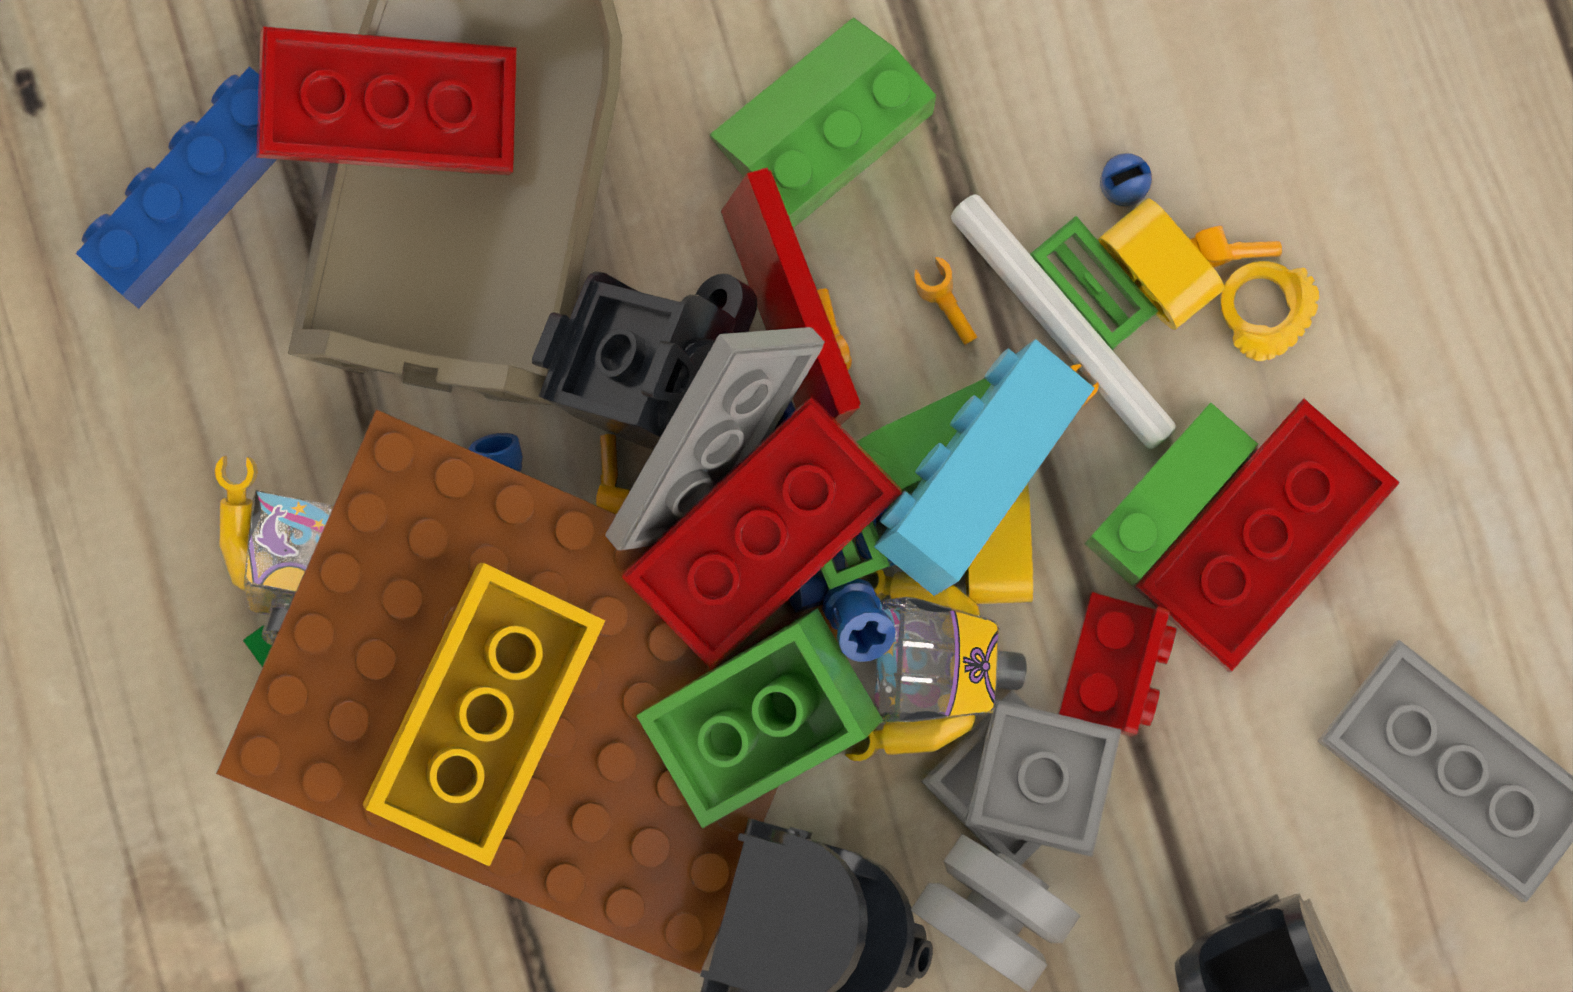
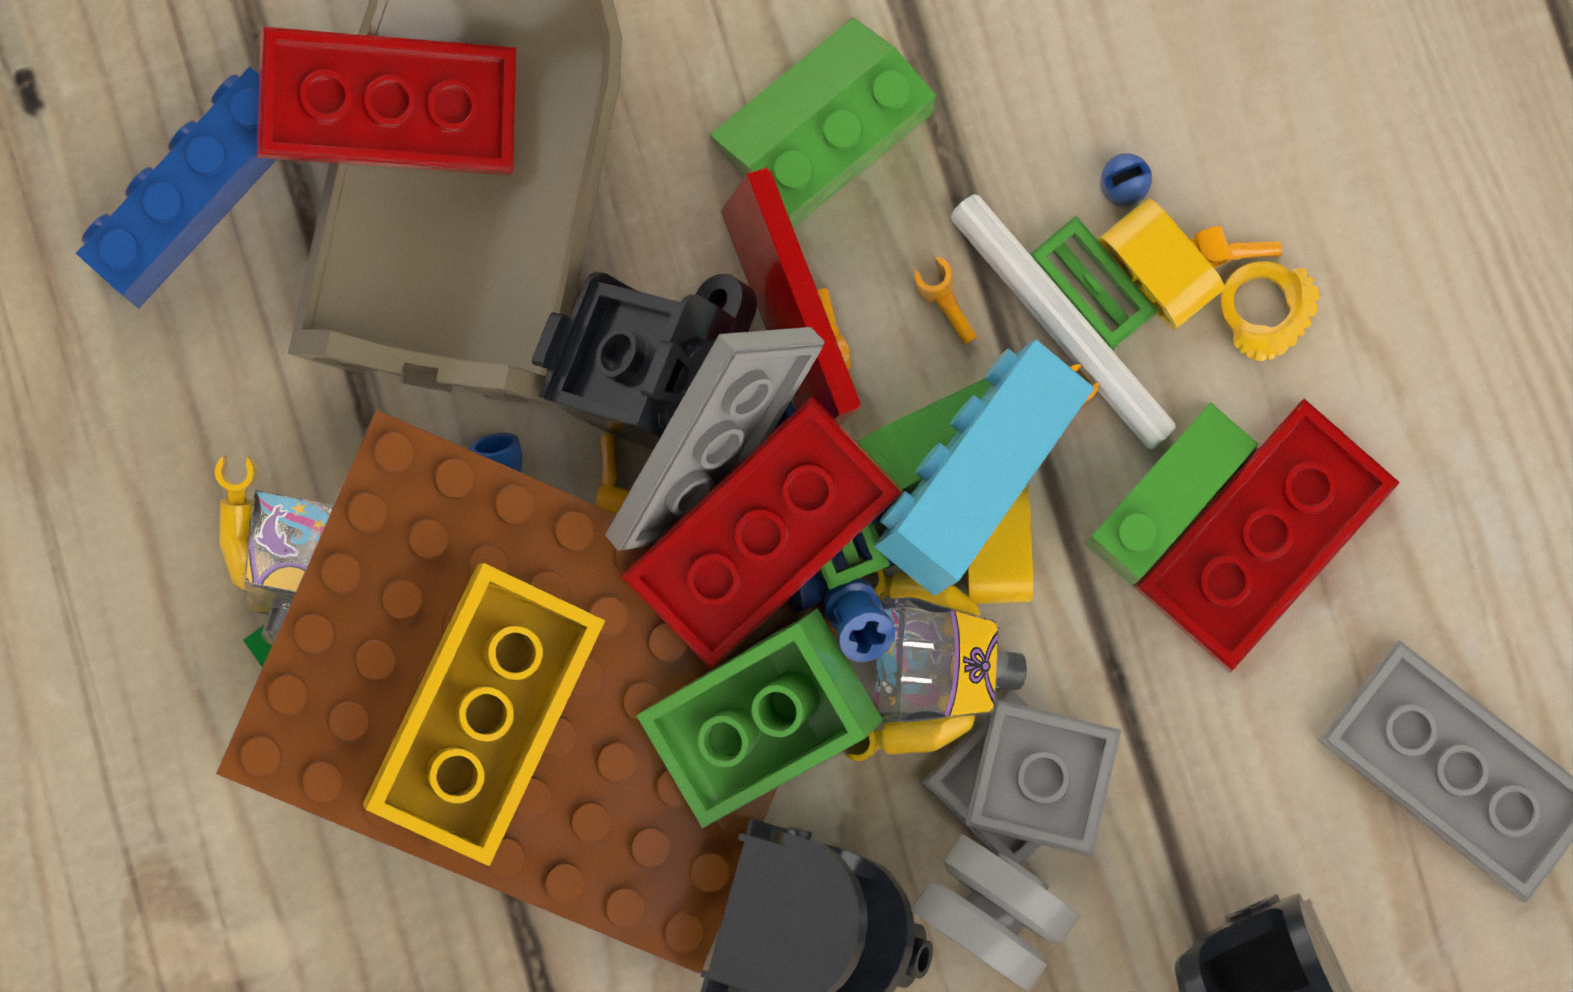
red bracket [1058,592,1177,737] -> none

